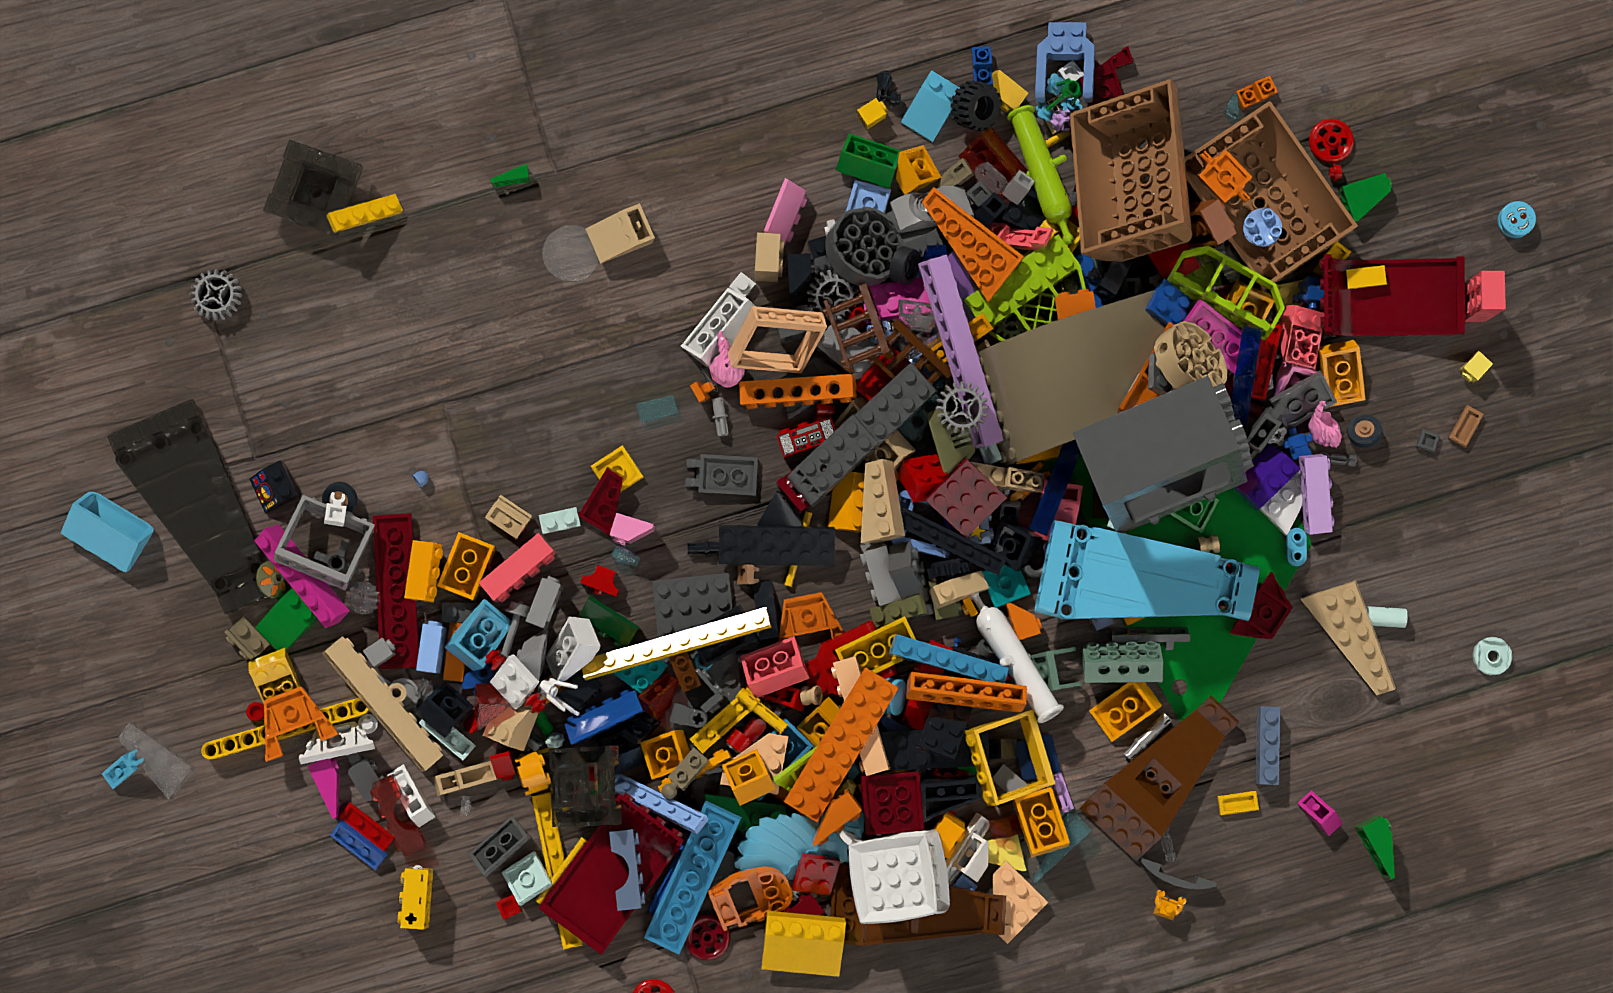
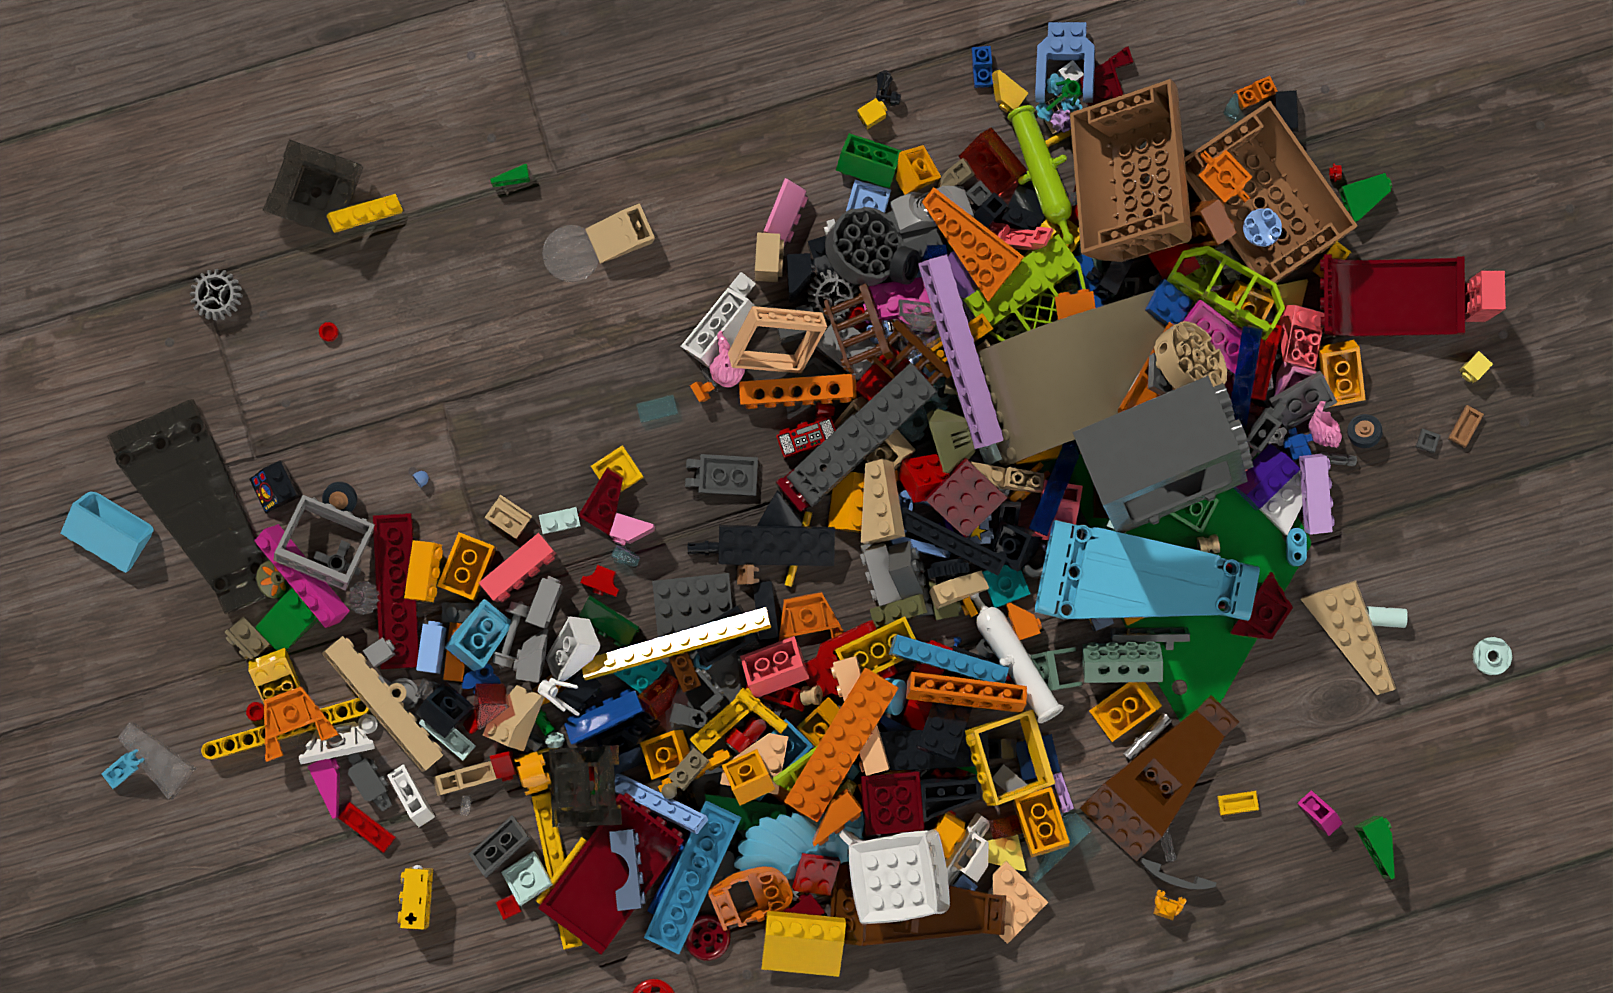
white plate [324,492,346,527] -> none
blue tile [330,819,388,871] -> none
clear red arch [370,774,426,857] -> none
white plate [485,650,546,714] -> none
light grey axle [712,398,728,436] -> none
medium azure slope [901,70,960,143] -> none
light grey gear [936,381,989,434] -> none
black tyre [950,80,1002,131] -> none
clear beam [975,162,1008,194] -> none
light grey brick [1002,170,1035,205] -> none
sand blue brick [1255,706,1280,785] -> none
blue piece [1293,276,1324,310] -> none
red plate [1309,119,1354,163] -> none
yellow tile [1346,265,1387,289] -> none
medium azure head [1497,201,1536,238] -> none
none -> red tile [319,322,339,342]
none -> black hinge [1276,90,1299,132]

